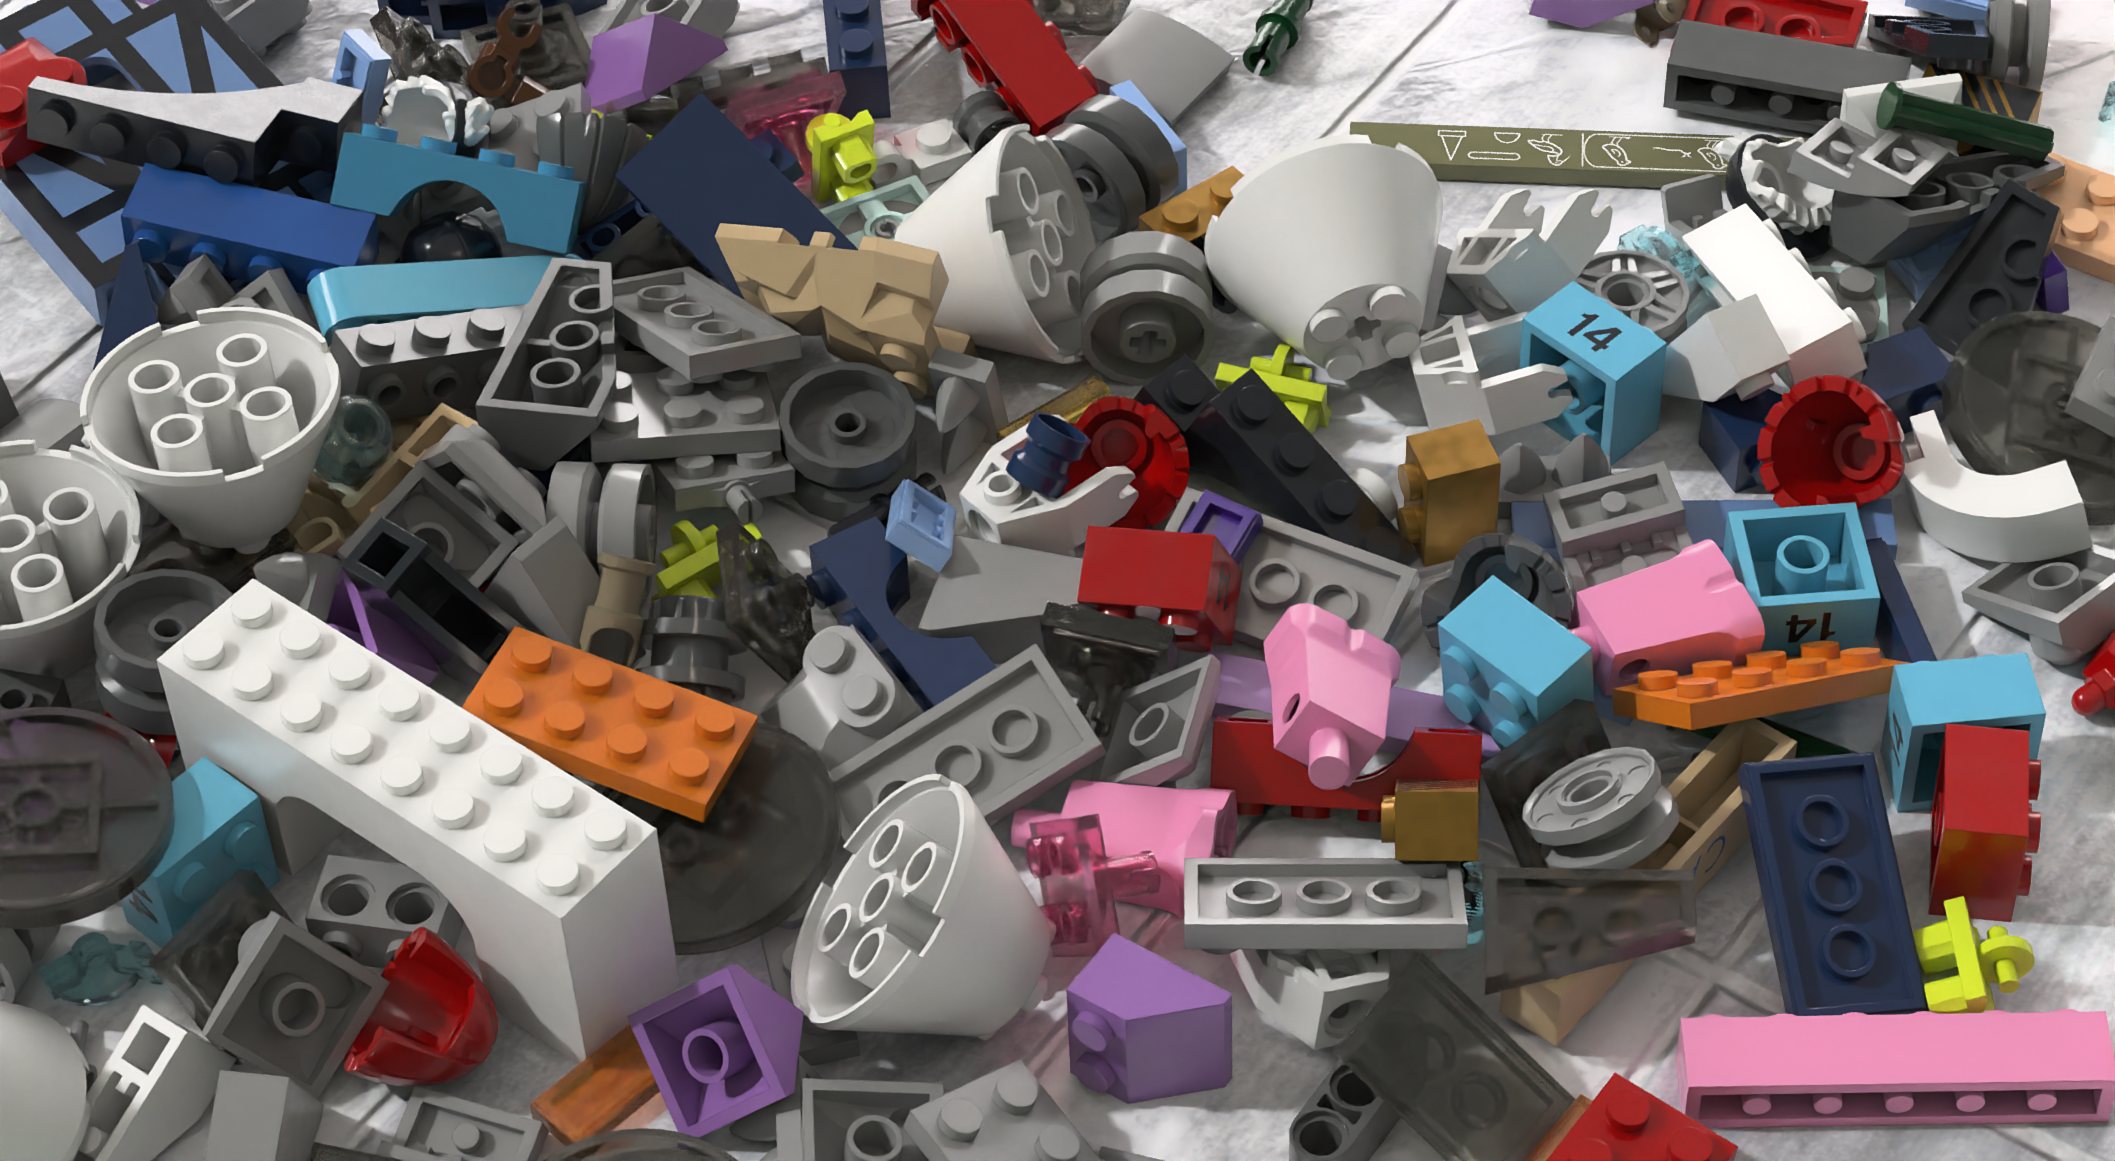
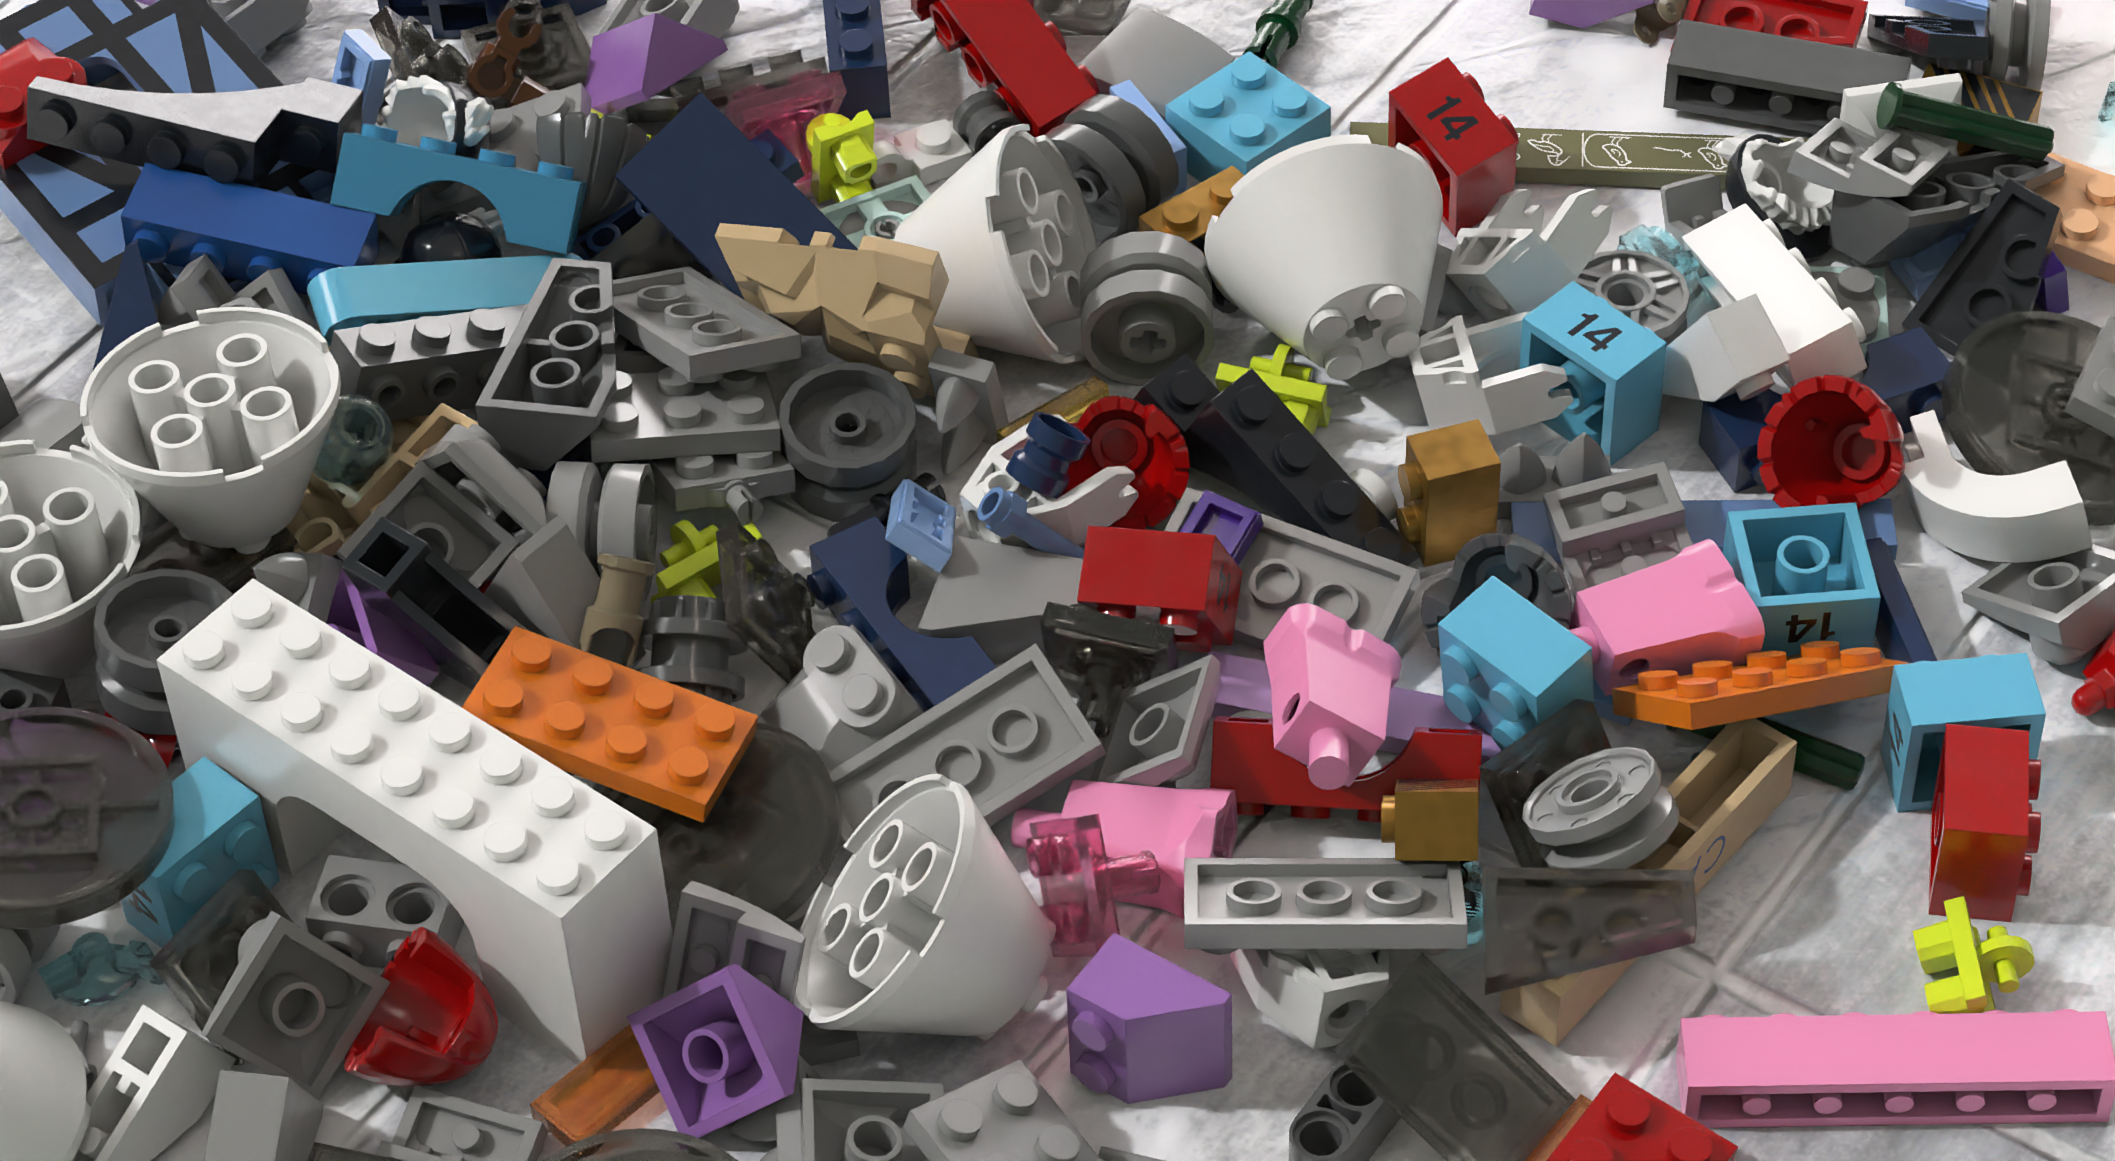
dark blue tile [1737,752,1929,1016] -> none
none -> light grey slope [662,881,806,1004]
none -> medium blue bar [977,487,1085,559]
none -> medium azure brick [1165,51,1331,182]
none -> red brick [1388,57,1519,237]

